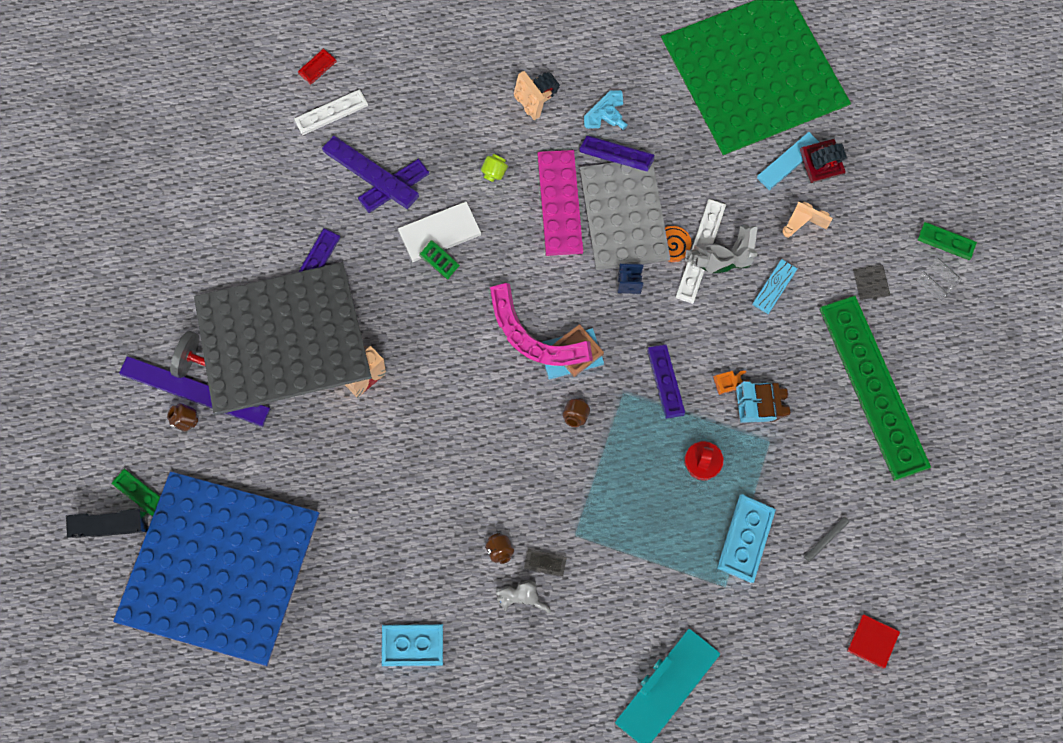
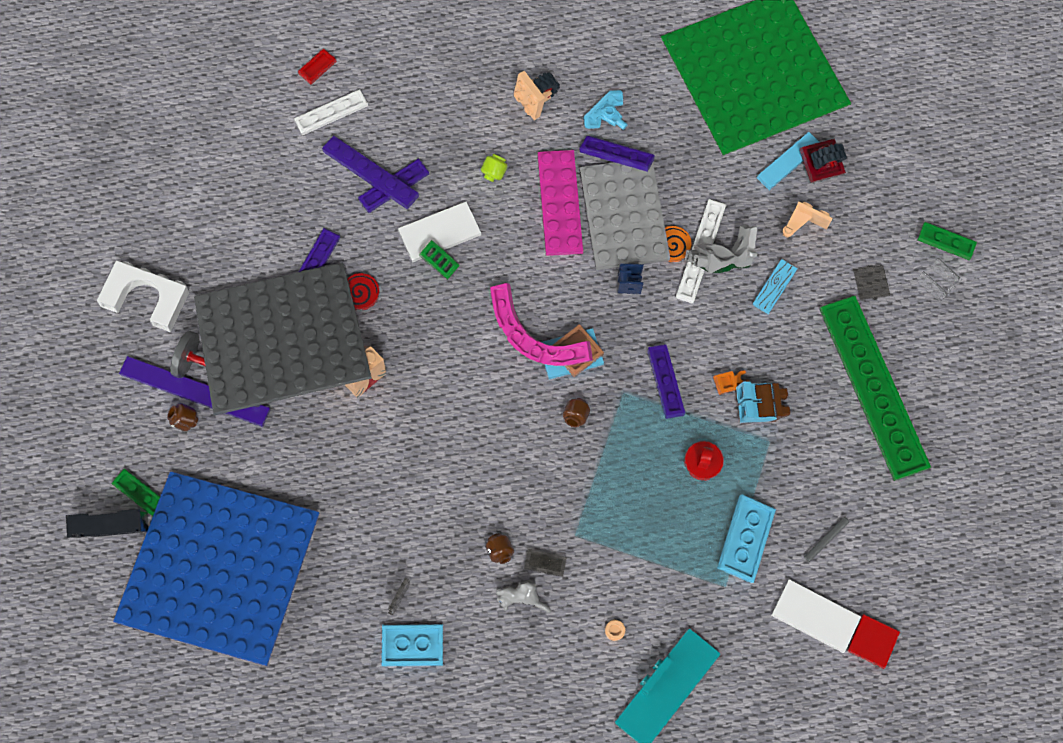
none -> white arch [97,261,189,332]
none -> red tile [347,273,380,310]
none -> clear smoke piece [388,578,410,616]
none -> light nougat tile [605,620,625,641]
none -> white tile [771,580,861,653]

